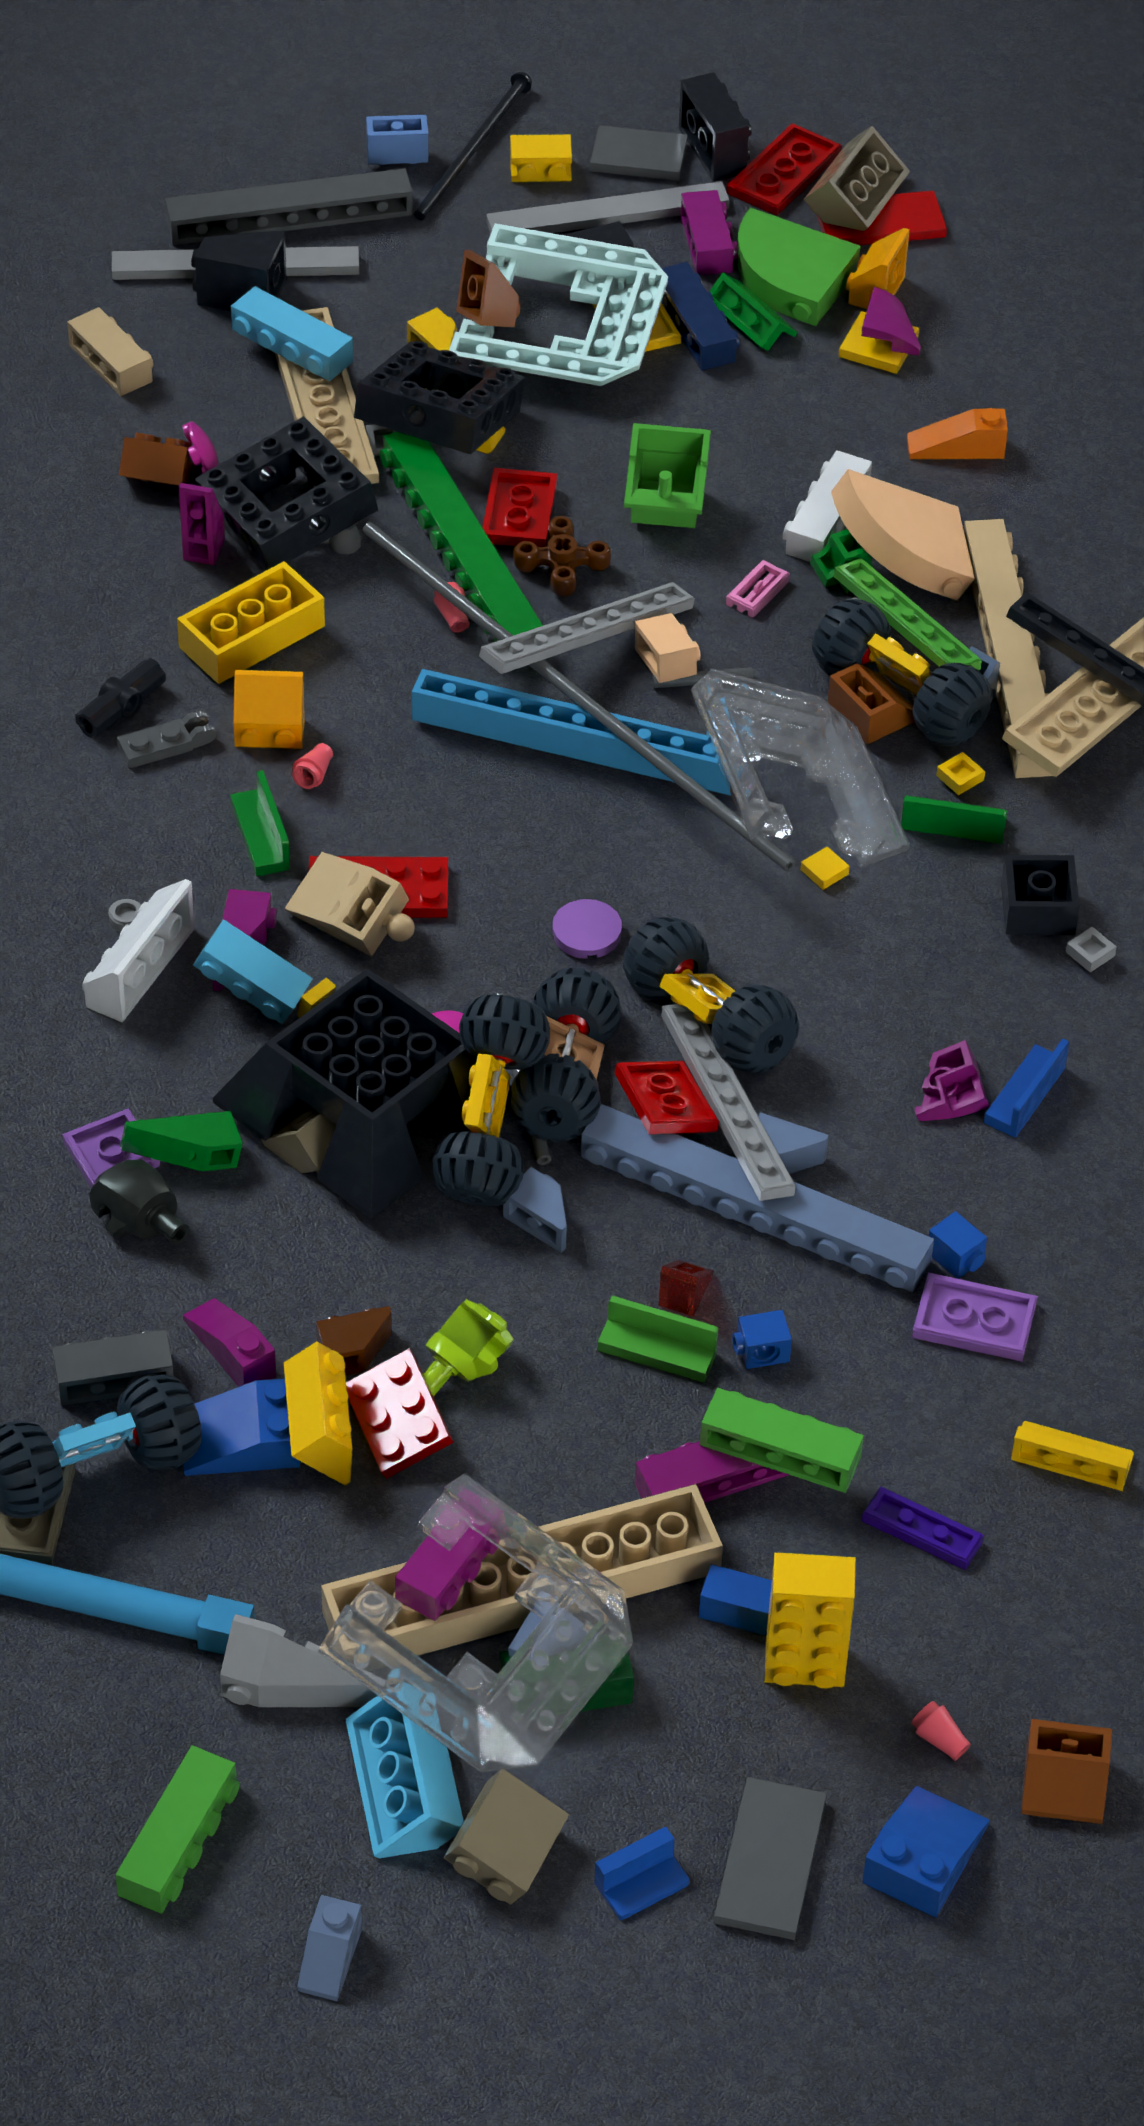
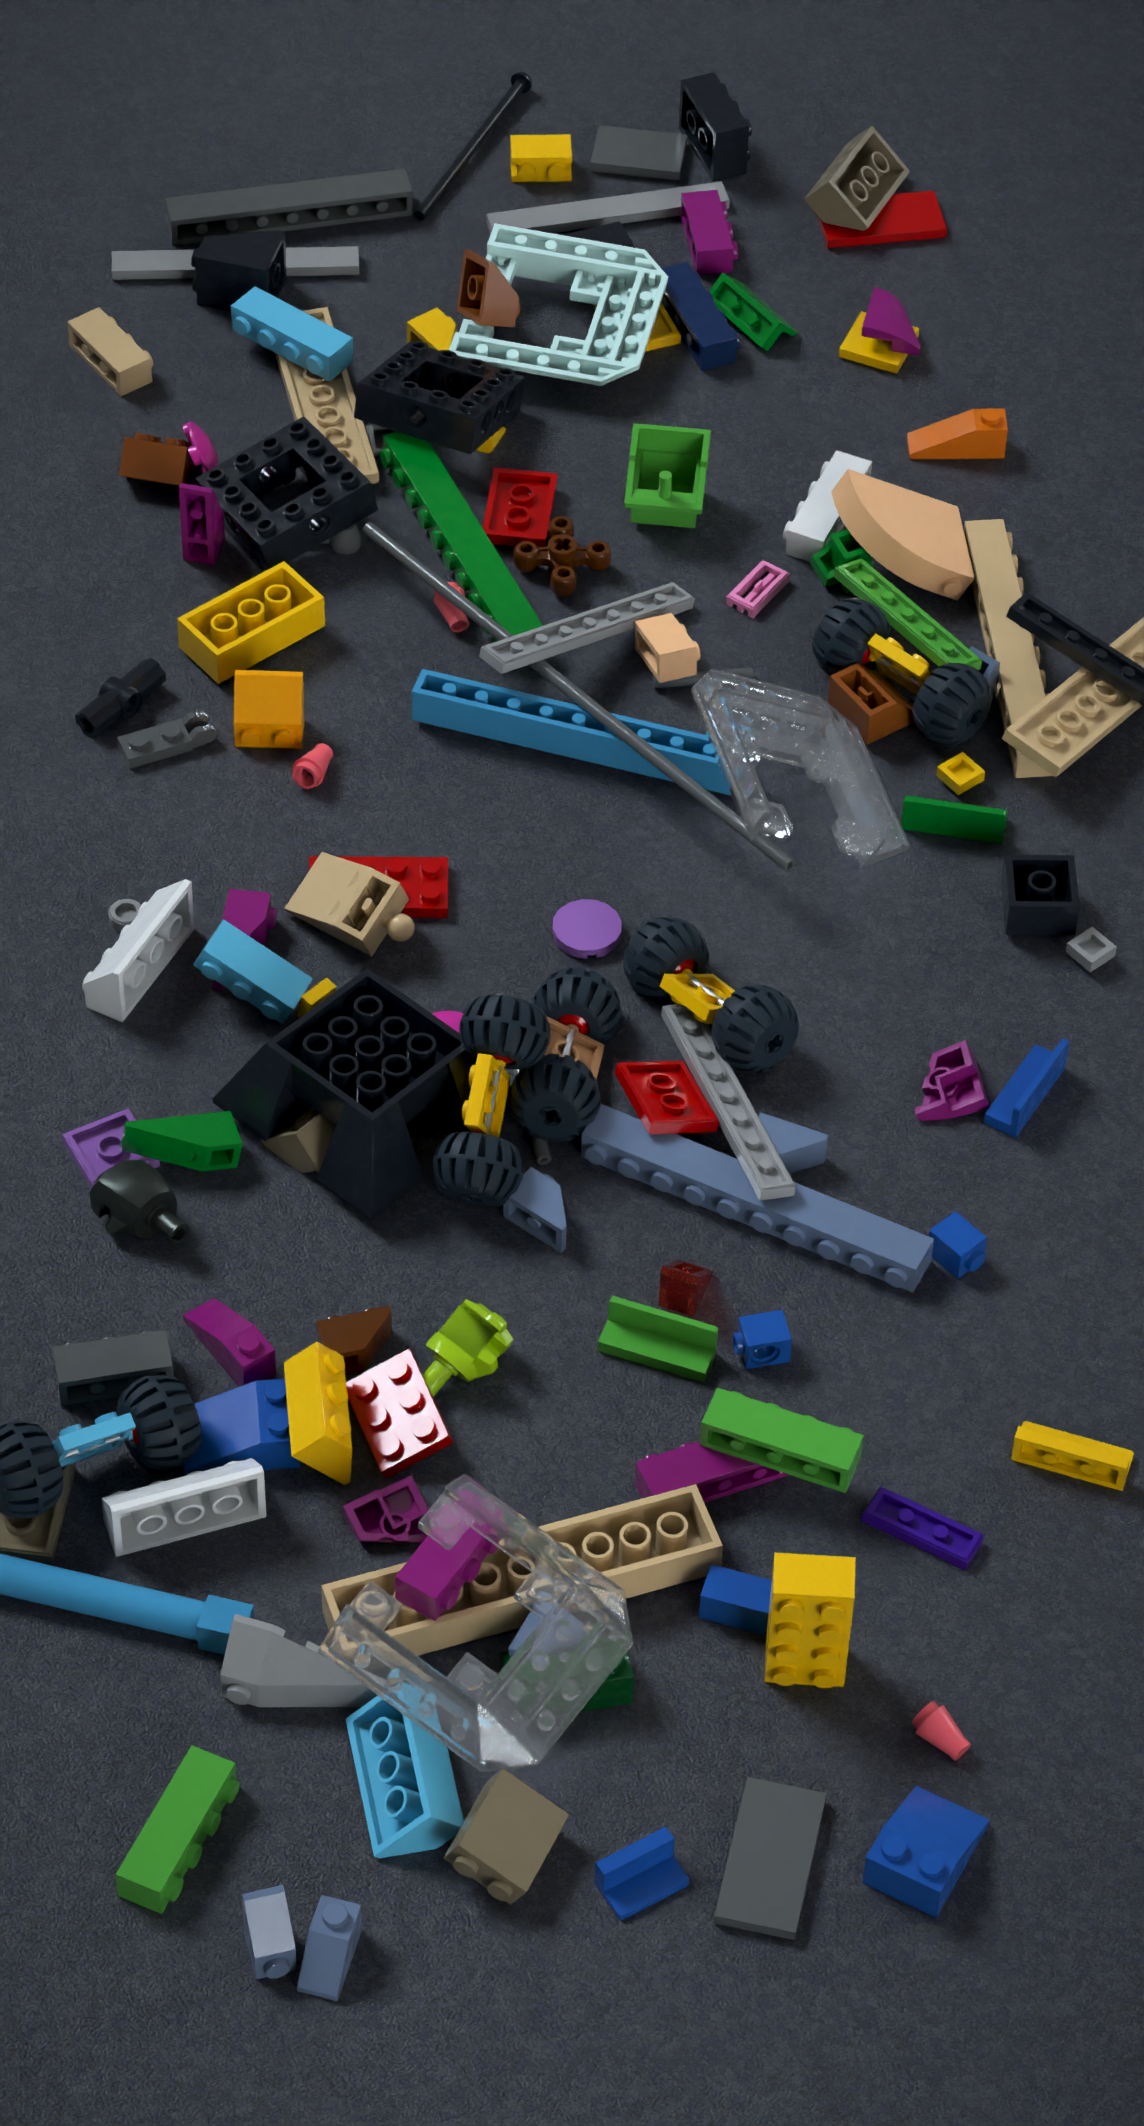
green panel [230,770,290,877] -> none
medium blue brick [366,115,428,165] -> none
red tile [726,123,842,216] -> none
bright green brick [737,207,861,326] -> none
yellow tile [800,847,850,890] -> none
light orange slope [846,228,910,309] -> none
medium lavender tile [912,1272,1038,1362] -> none
dark orange slope [1021,1719,1112,1824] -> none
none -> white slope [101,1458,266,1557]
none -> sand blue slope [242,1885,297,1979]
none -> magenta slope [341,1476,438,1543]

